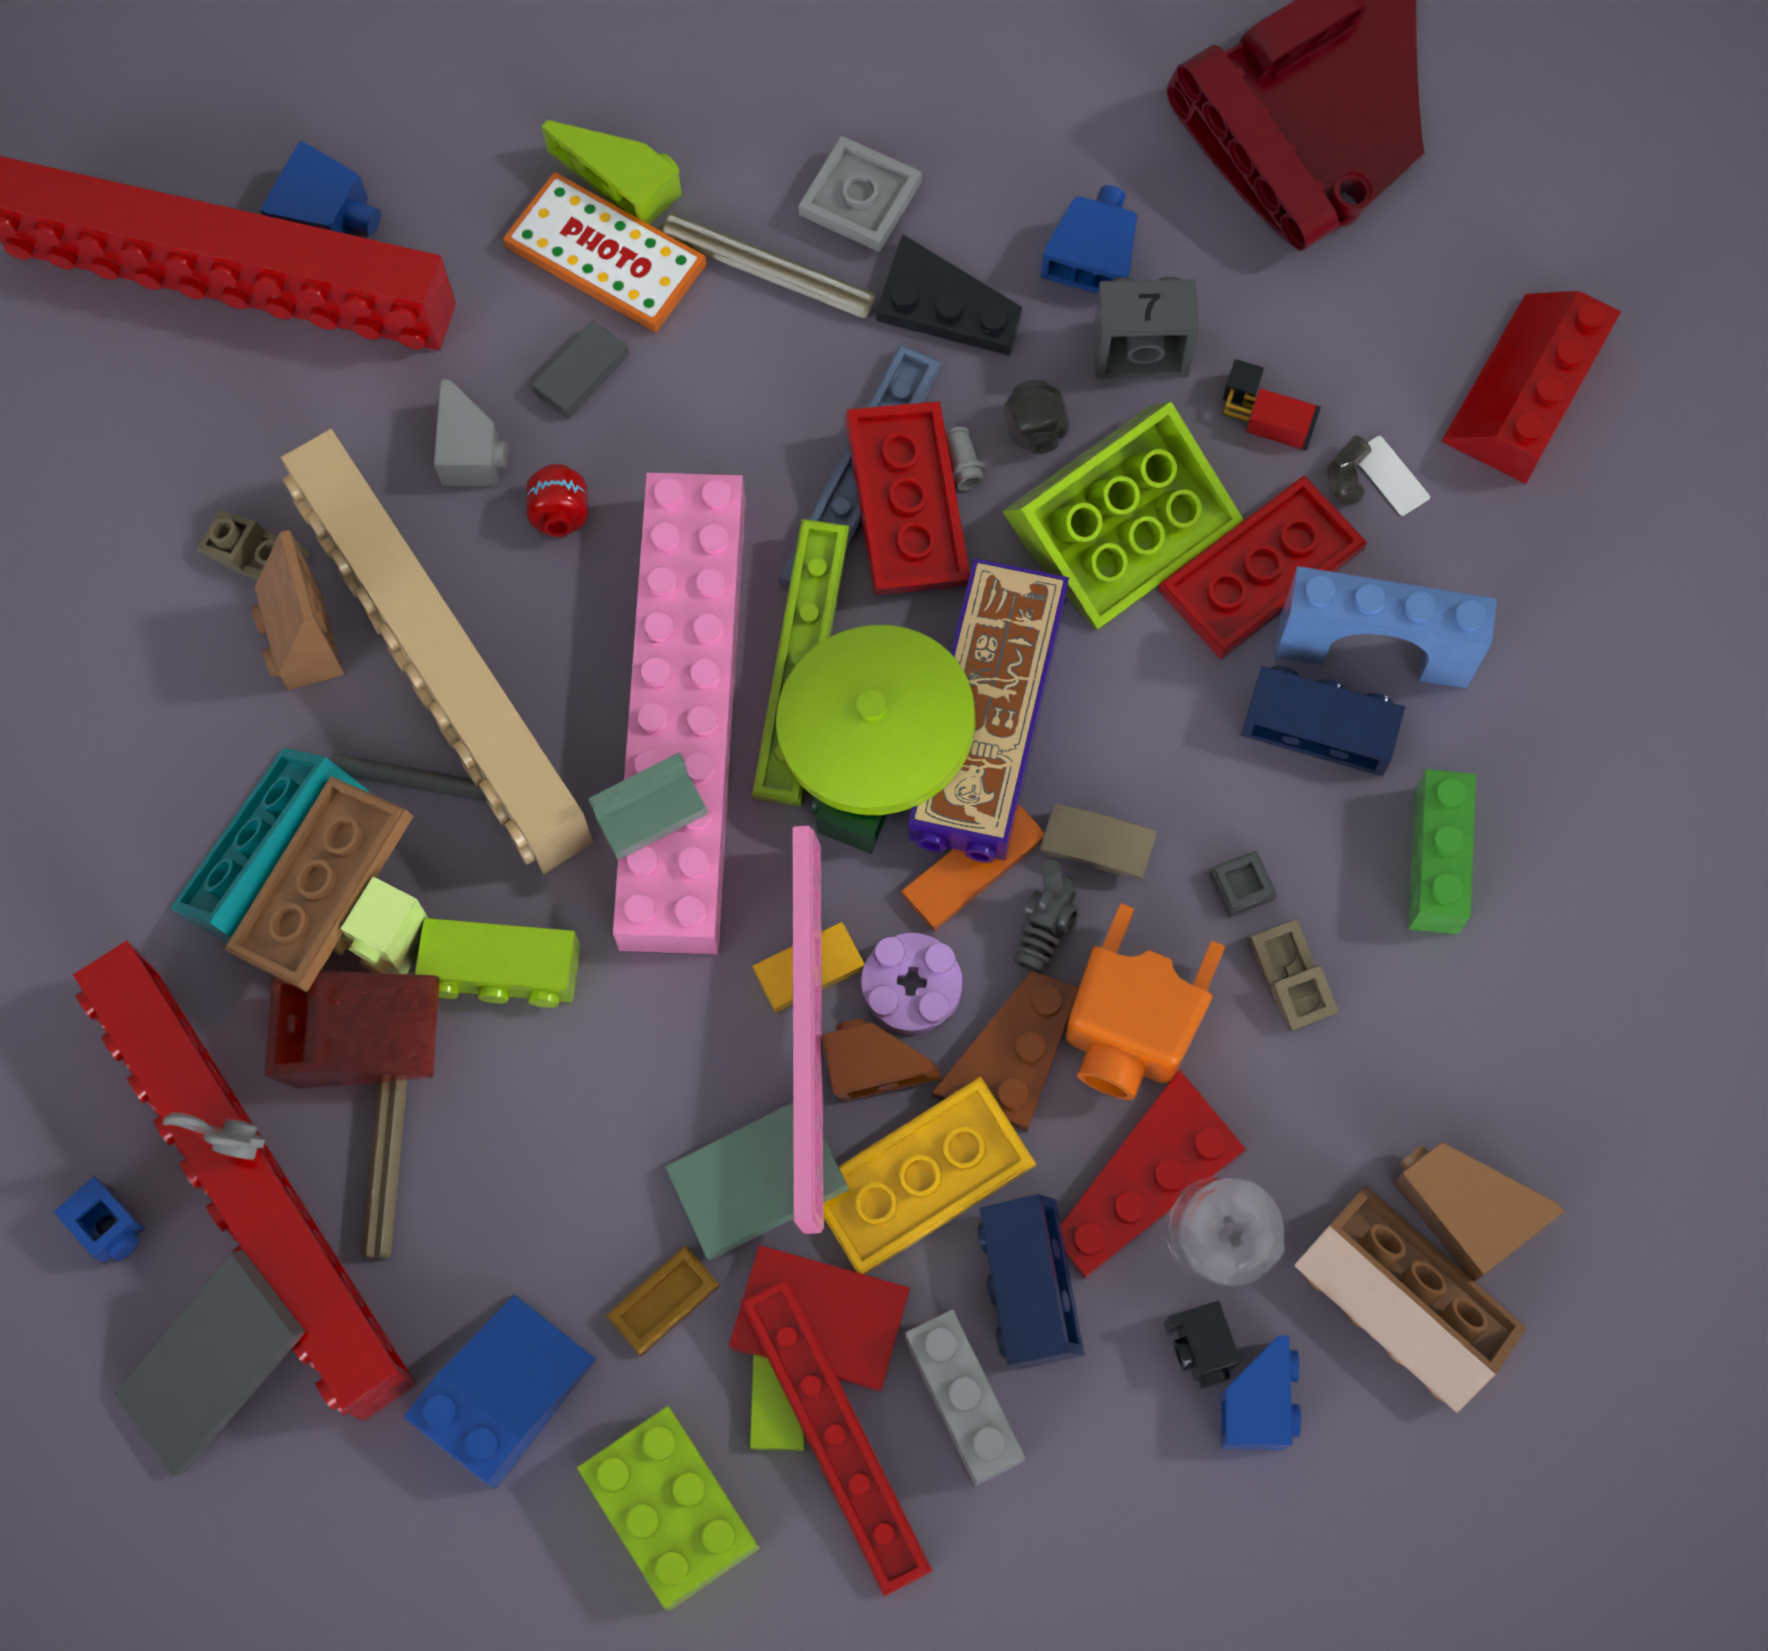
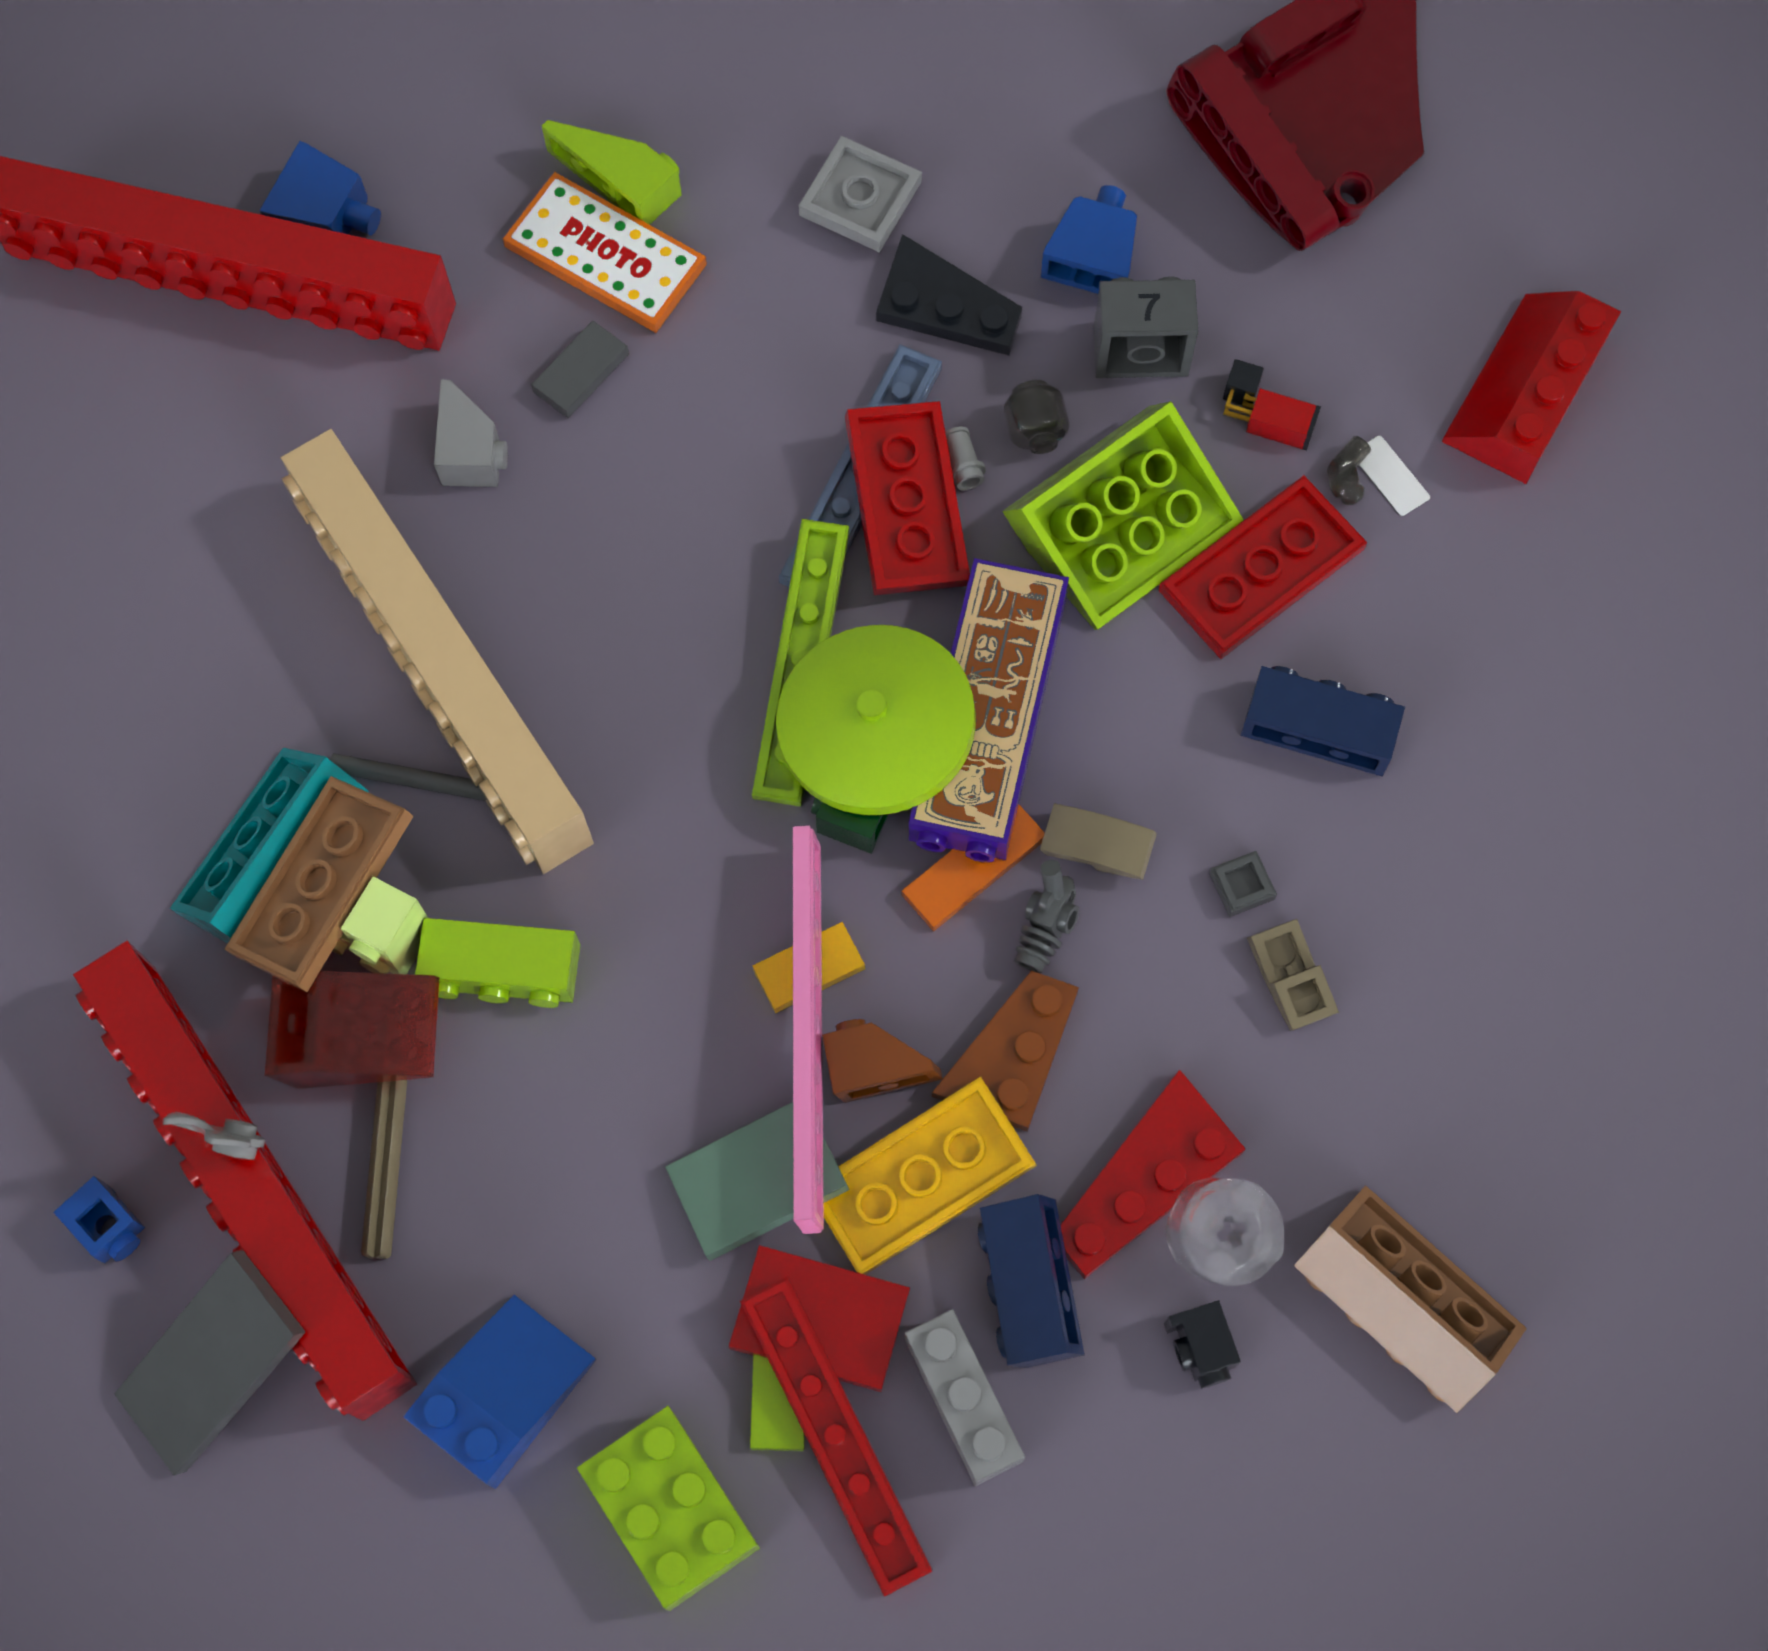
dark tan slope [197,510,311,581] -> none
medium nougat slope [252,529,344,691] -> none
red head [526,464,588,537] -> none
sand green panel [589,753,708,860] -> none
pearl gold tile [605,1245,721,1357] -> none
bright pink brick [613,472,746,954] -> none
dark tan axle [662,214,875,318] -> none
lavender plate [861,933,962,1036] -> none
orange piece [1065,903,1225,1100] -> none
blue slope [1220,1335,1301,1450] -> none
medium blue arch [1275,566,1497,689] -> none
medium nougat slope [1393,1142,1565,1282] -> none
bright green brick [1408,769,1476,934] -> none

